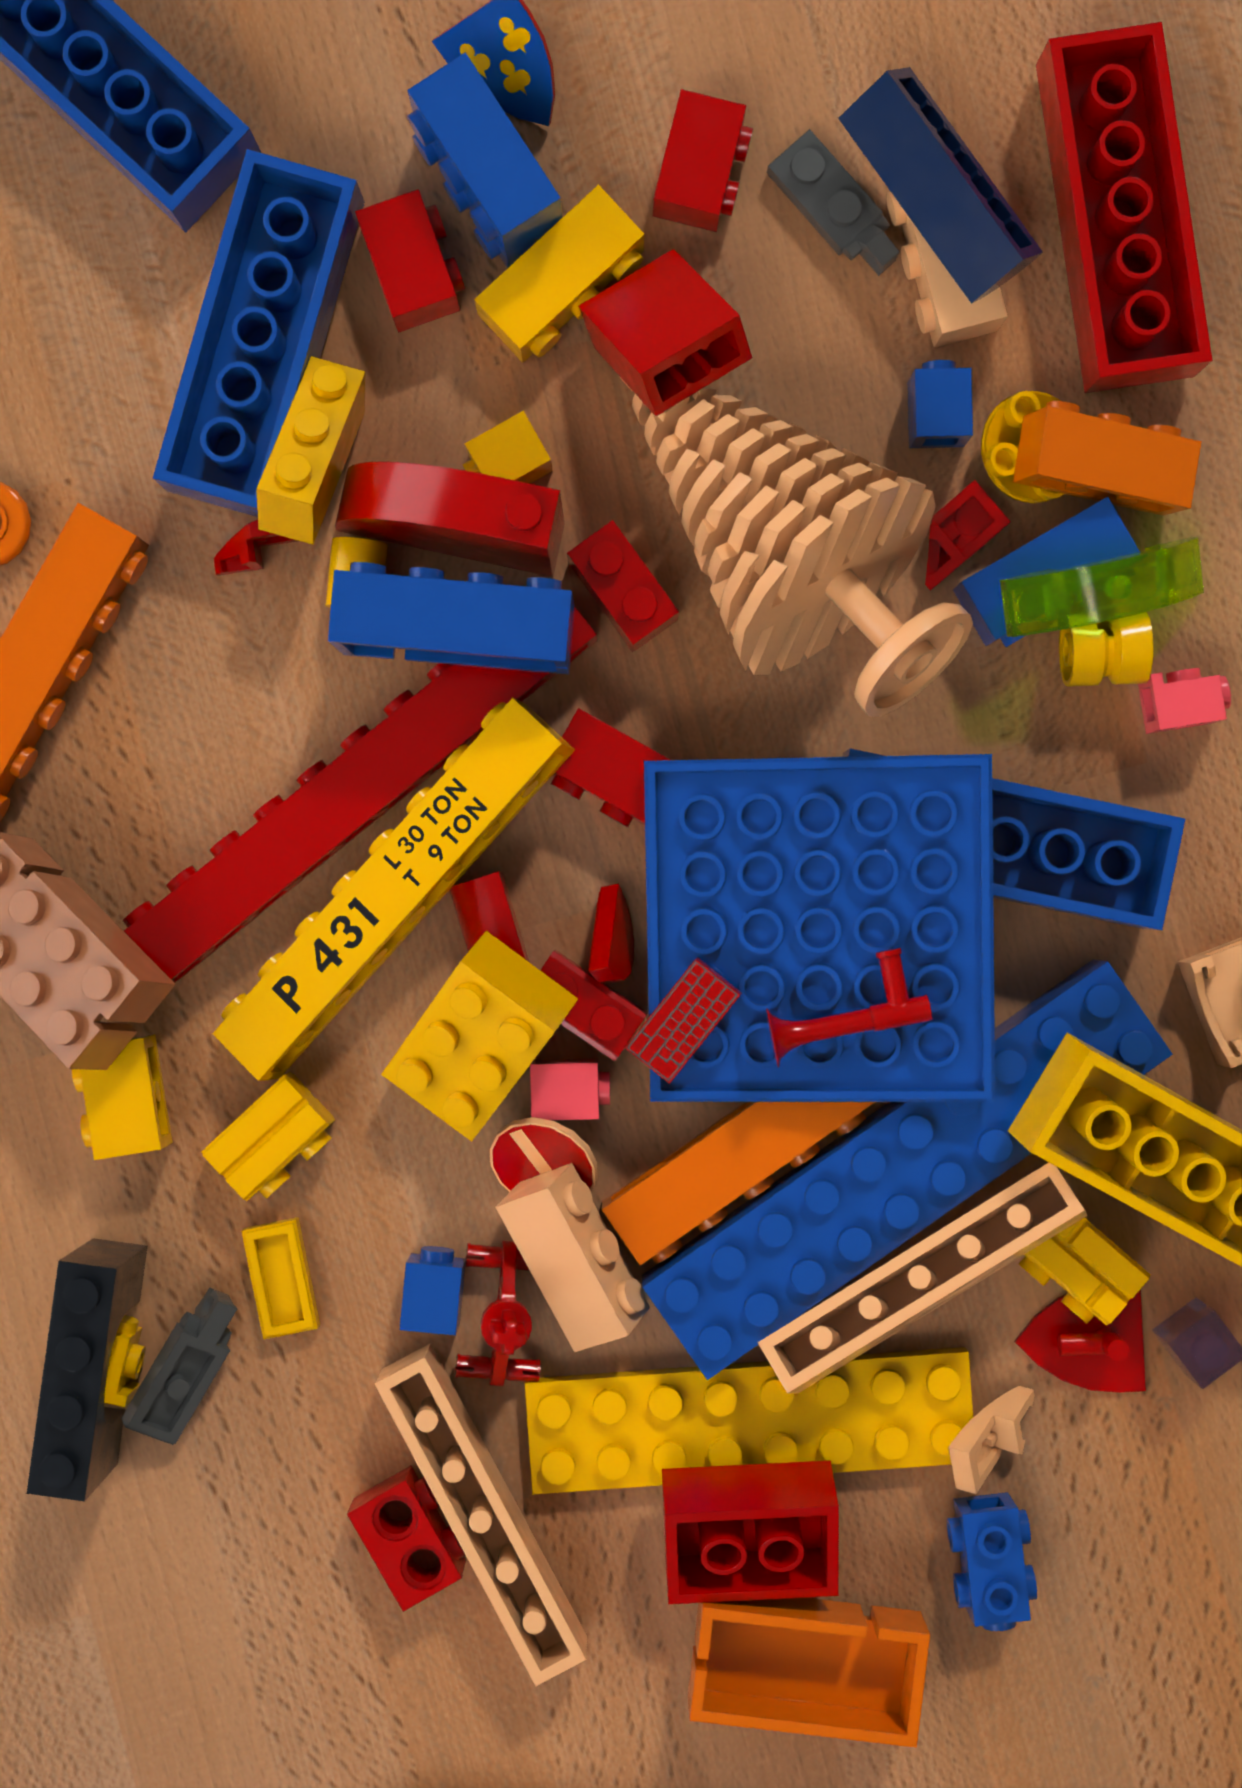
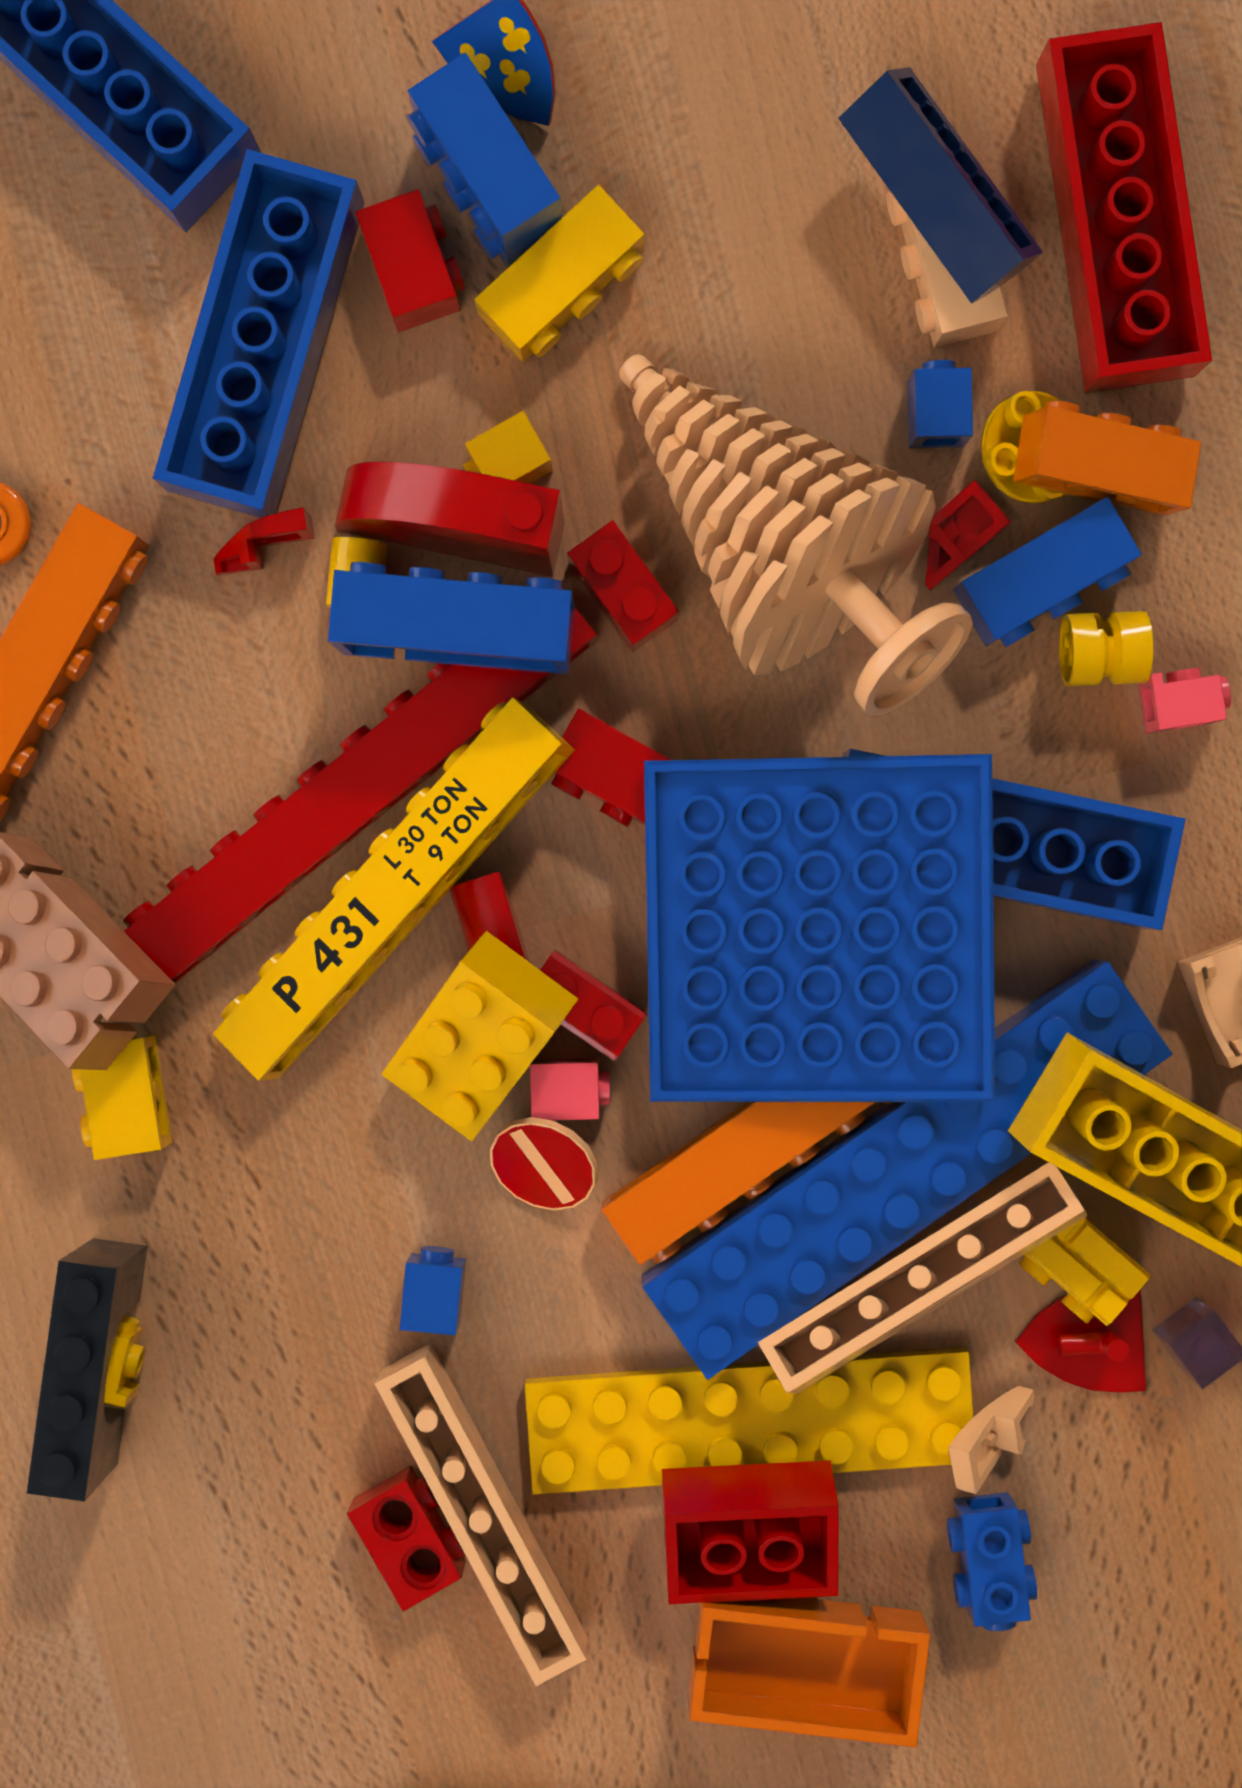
dark grey hinge [121,1288,237,1445] -> none
yellow brick [201,1072,335,1201] -> none
yellow tile [241,1217,320,1340] -> none
yellow brick [256,356,366,545] -> none
red axle [455,1241,540,1386] -> none
light nougat brick [495,1163,650,1352] -> none
red brick [578,249,753,416] -> none
red tile [588,883,634,982] -> none
red tile [625,957,742,1084] -> none
red brick [653,89,753,232] -> none
red piece [766,948,932,1068] -> none
dark grey hinge [767,129,900,276] -> none
clear neon green slope [1000,537,1204,637] -> none

